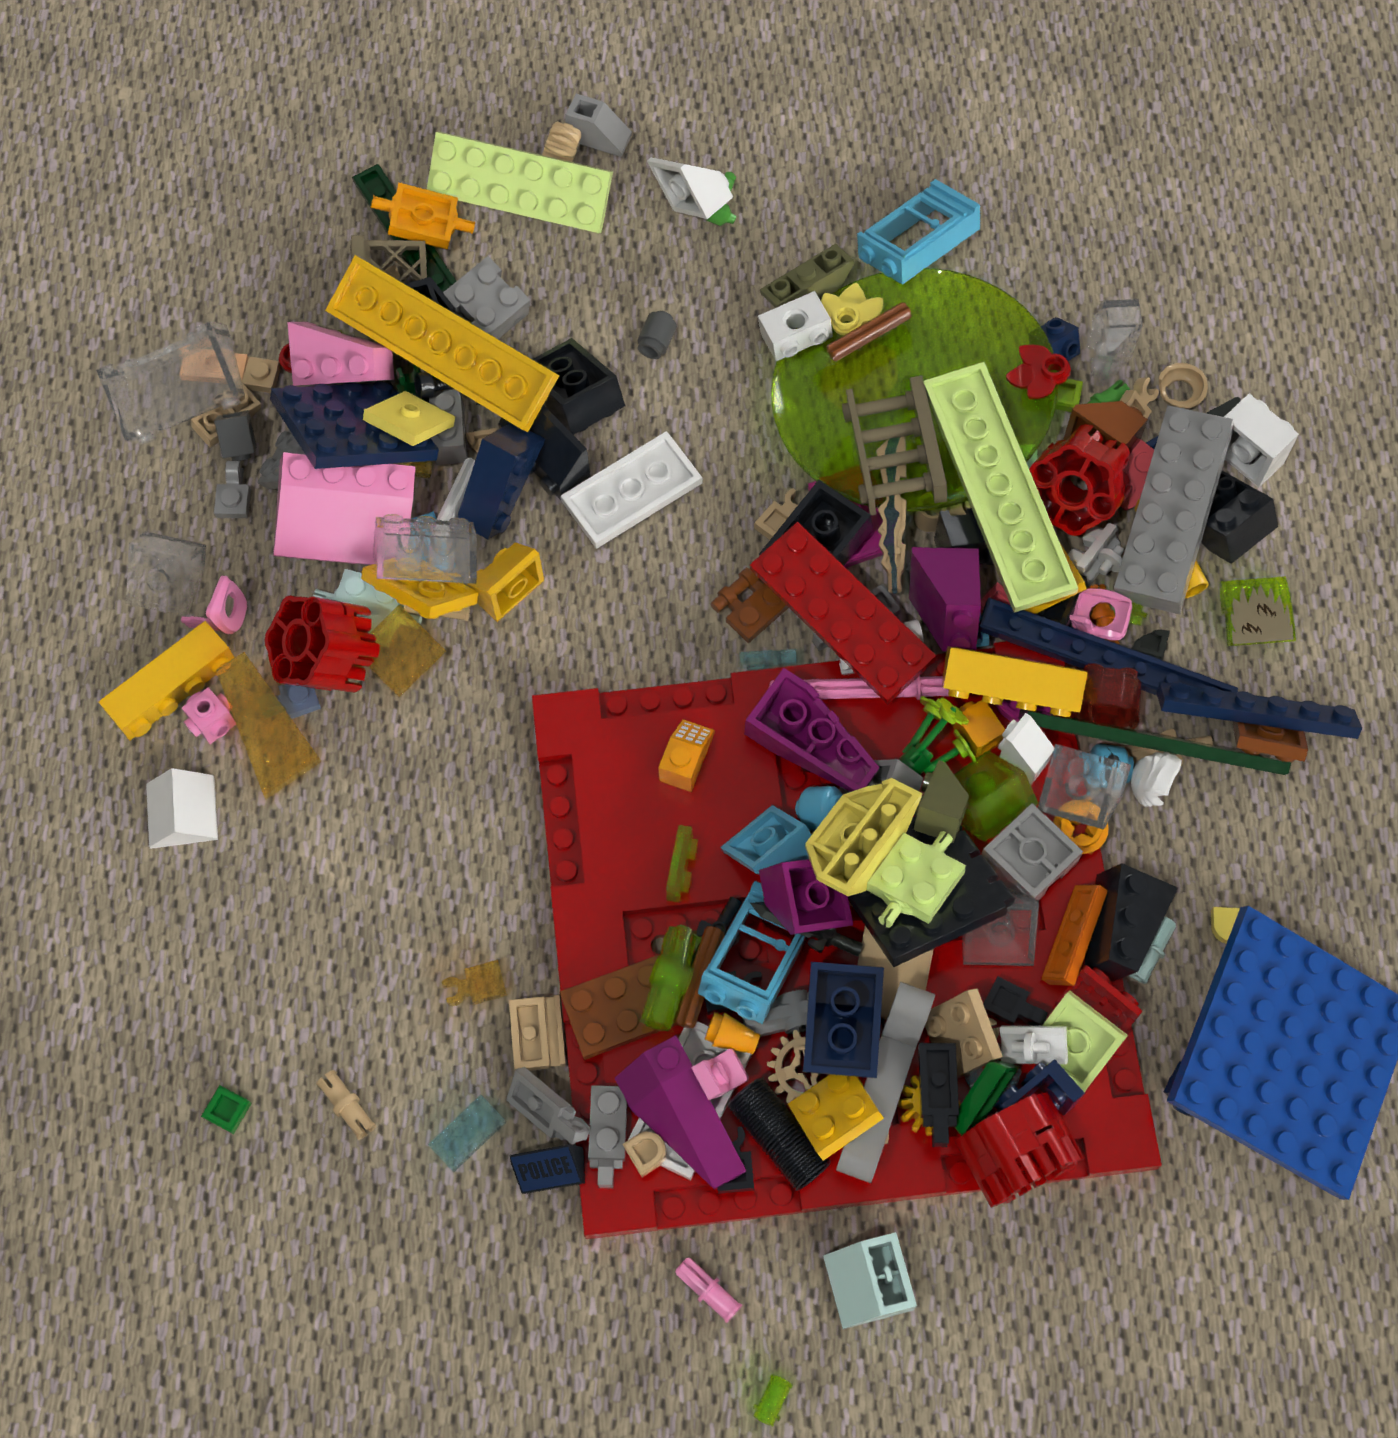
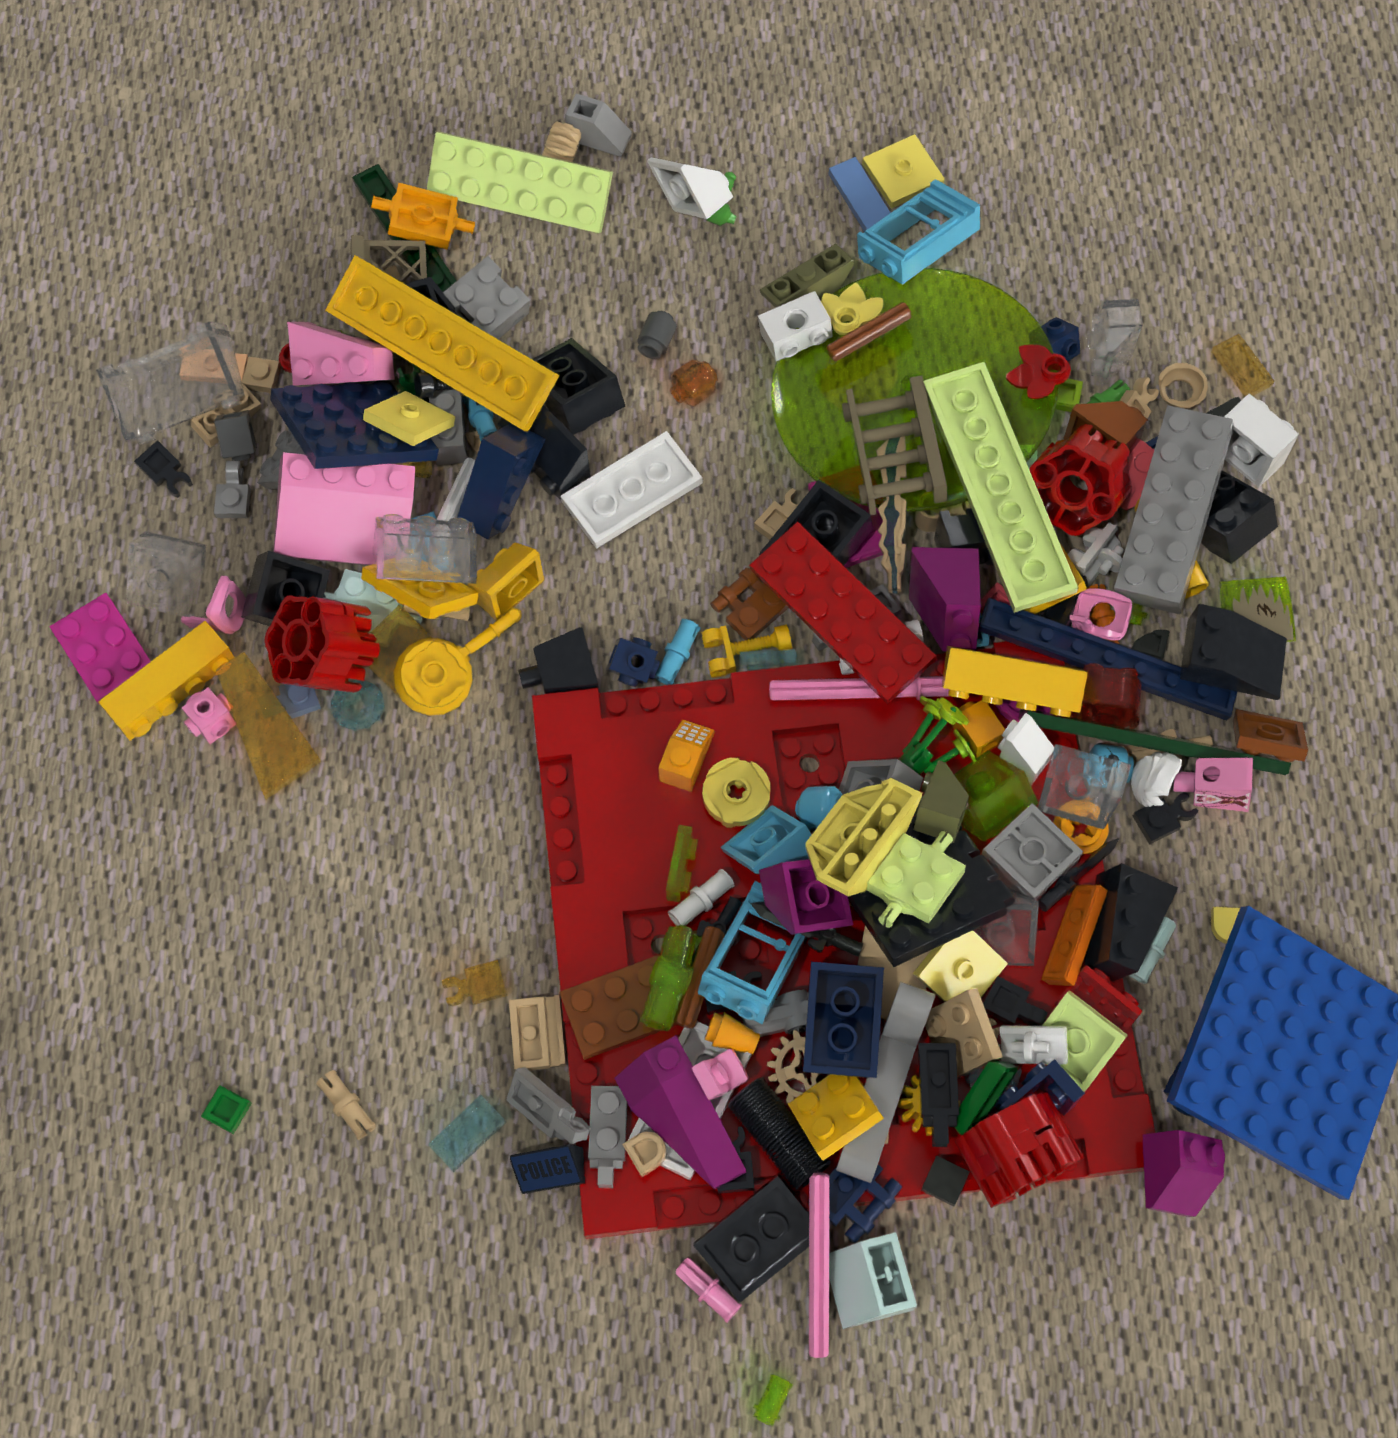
white slope [146,768,218,849] -> none
magenta wedge [744,668,880,792] -> none
dark blue plate [1156,682,1362,739] -> none
none -> dark pink plate [49,593,151,705]
none -> black plate [134,440,193,498]
none -> black slope [241,551,330,626]
none -> clear light blue gear [331,680,385,732]
none -> yellow piece [394,608,522,716]
none -> medium azure pin [462,395,497,441]
none -> black torso [518,627,599,694]
none -> dark blue brick [606,637,660,687]
none -> medium azure pin [654,619,701,685]
none -> white pin [668,869,735,929]
none -> clear orange head [670,359,718,407]
none -> black plate [693,1173,809,1302]
none -> yellow bar [701,624,792,678]
none -> light yellow plate [702,758,770,828]
none -> dark blue plate [808,1165,902,1244]
none -> bright pink axle [809,1173,829,1358]
none -> medium blue tile [829,157,891,232]
none -> light yellow plate [862,134,945,209]
none -> light yellow plate [913,931,1008,1002]
none -> pearl dark grey tile [921,1155,970,1206]
none -> black sword [1037,838,1119,912]
none -> black plate [1132,793,1198,845]
none -> magenta slope [1143,1130,1225,1217]
none -> bright pink torso [1173,758,1253,812]
none -> black slope [1180,604,1287,700]
none -> clear yellow tile [1211,334,1275,397]

